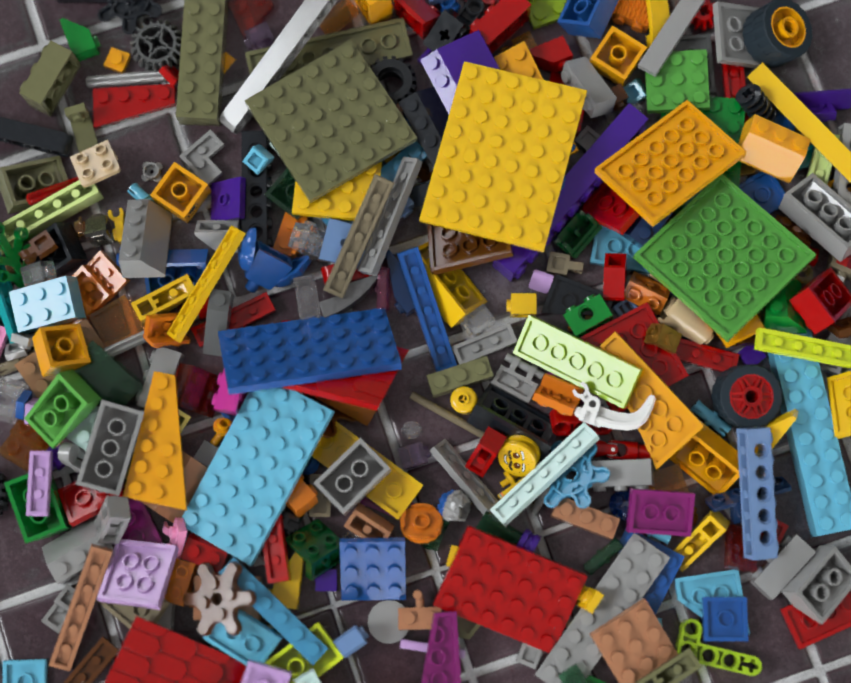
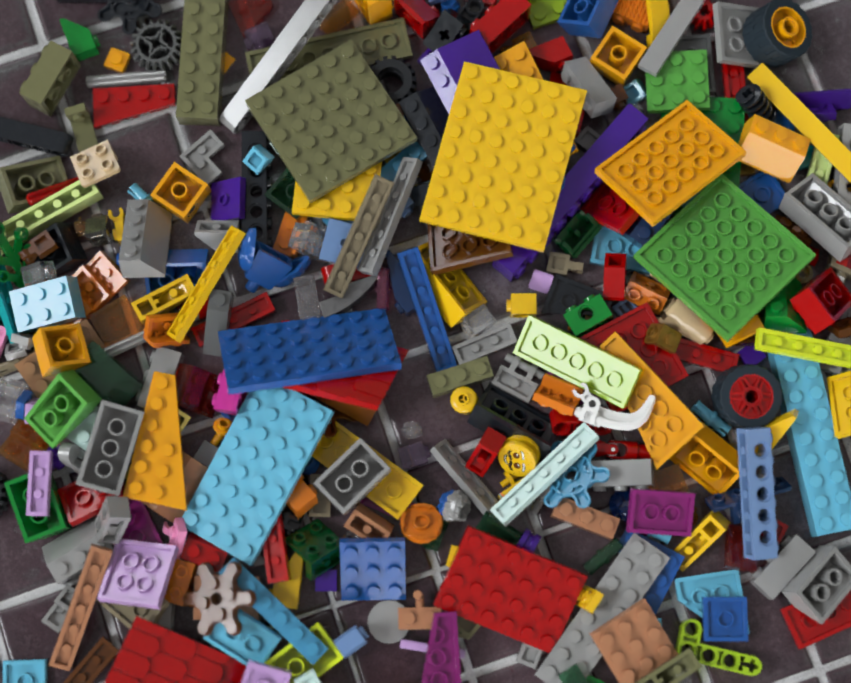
light grey plate [141,162,163,182] -> none
red tile [159,65,179,86] -> none
dark tan bar [409,391,485,438] -> none

